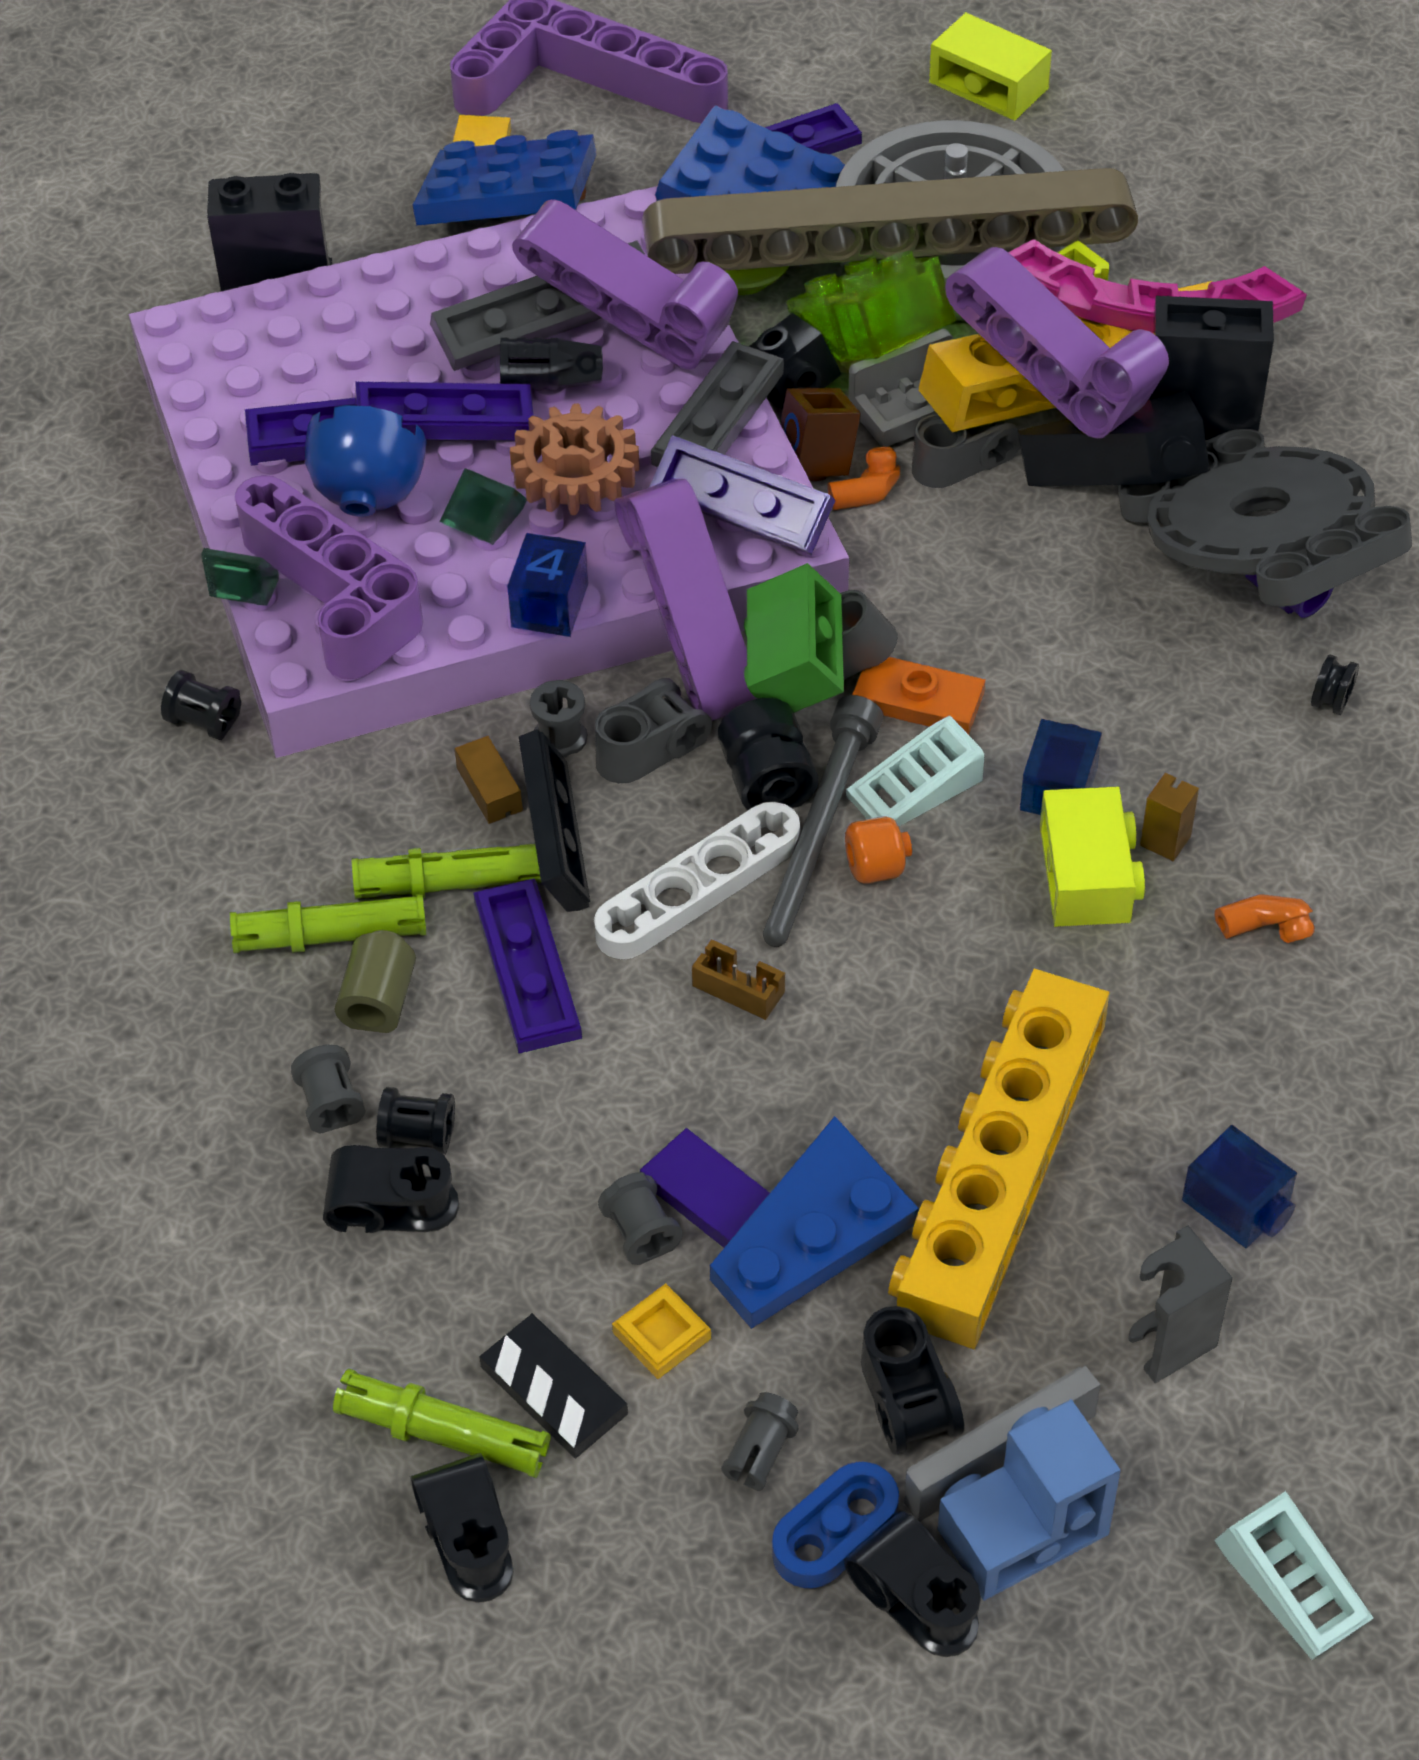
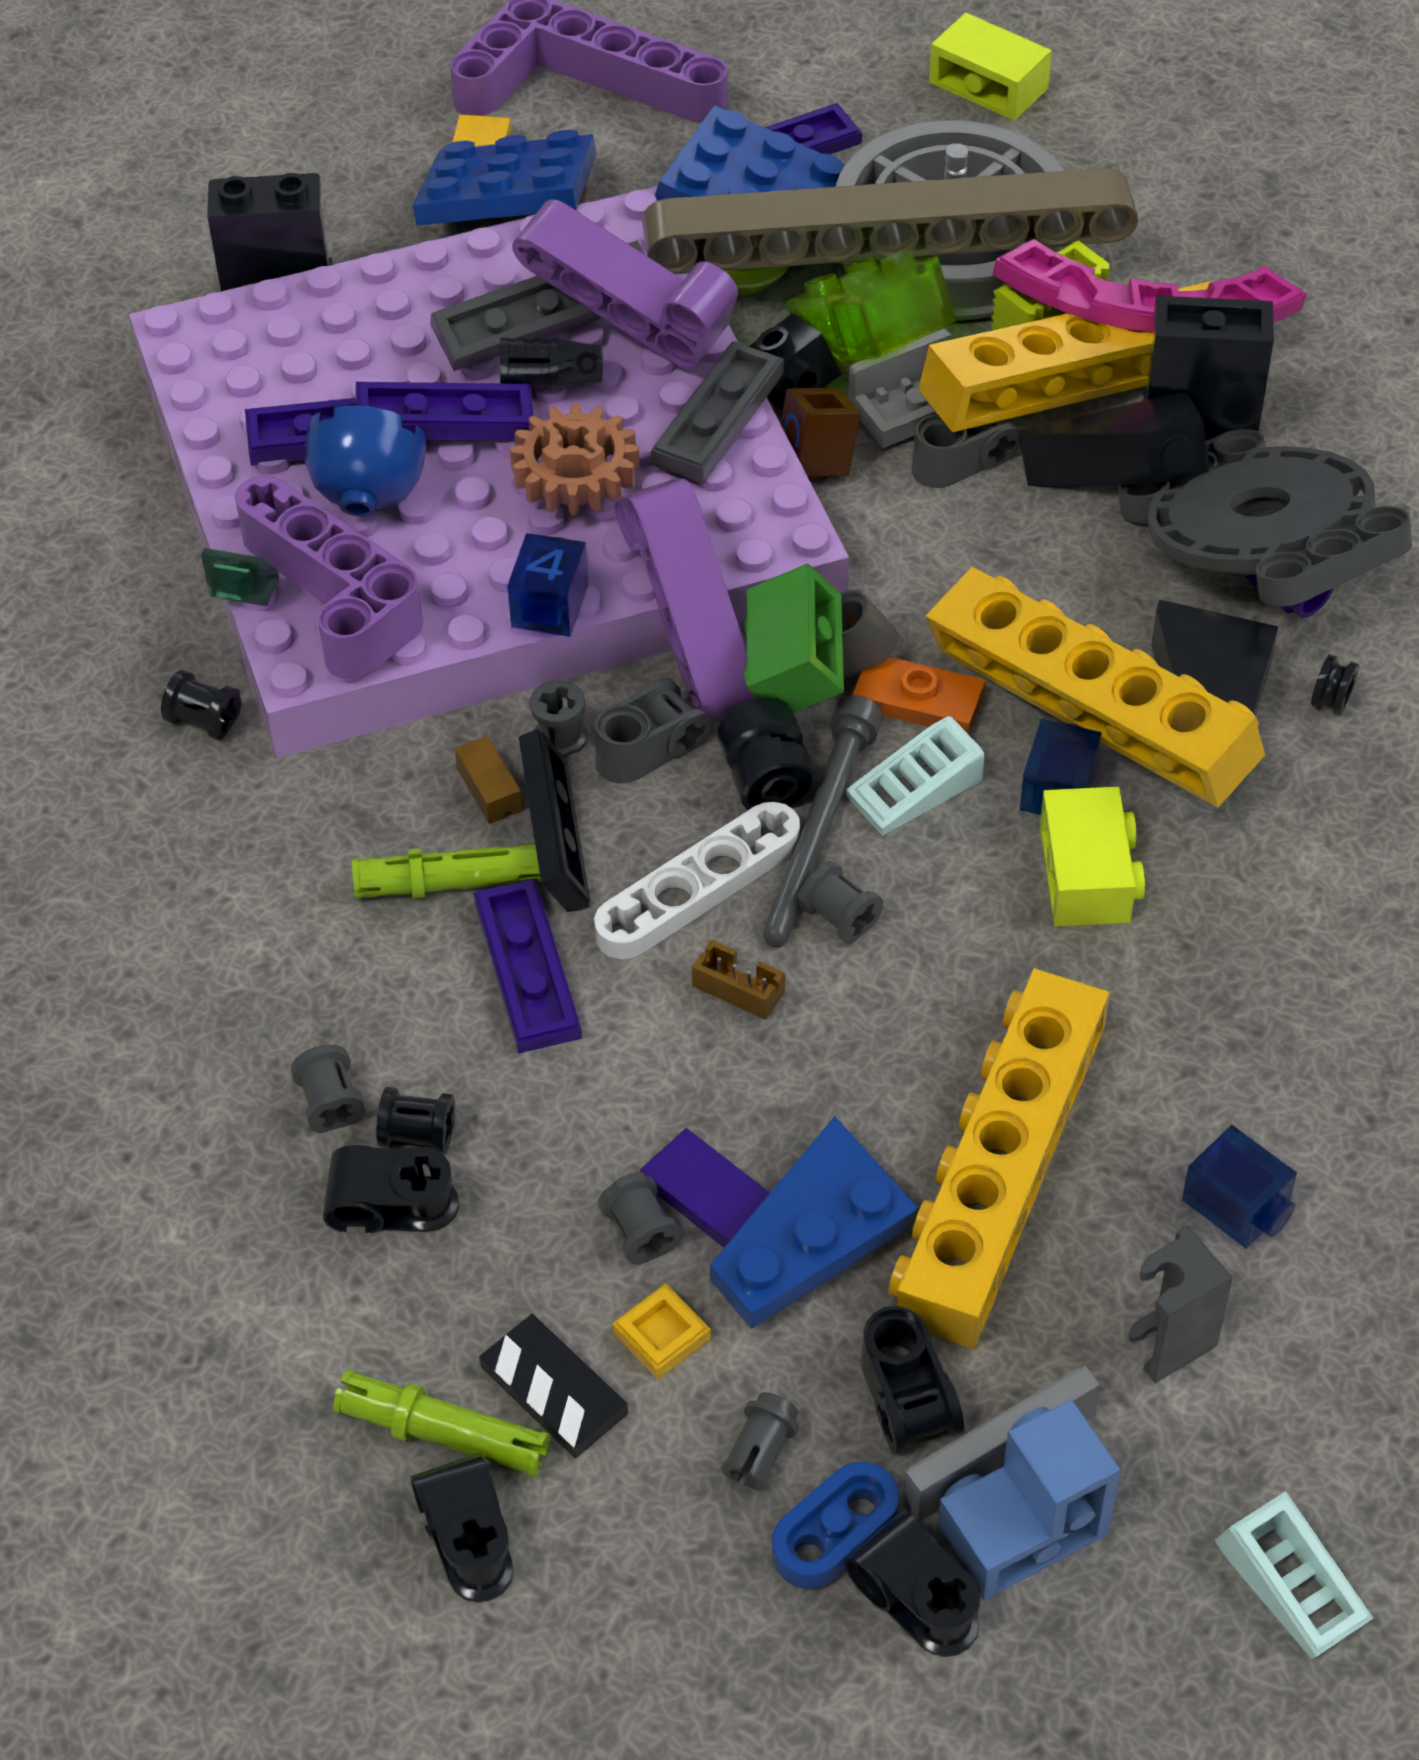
lime pin [230,894,427,954] -> none
olive brick [334,930,416,1033] -> none
slope [439,468,527,545] -> none
tile [649,435,836,555] -> none
orange arm [827,447,901,511] -> none
orange piece [845,816,912,884] -> none
medium lavender beam [945,247,1169,439] -> none
pearl gold piece [1140,773,1199,862] -> none
orange arm [1215,894,1315,943] -> none
none -> dark grey bush [798,861,883,944]
none -> yellow brick [926,566,1265,808]
none -> black slope [1151,599,1278,716]

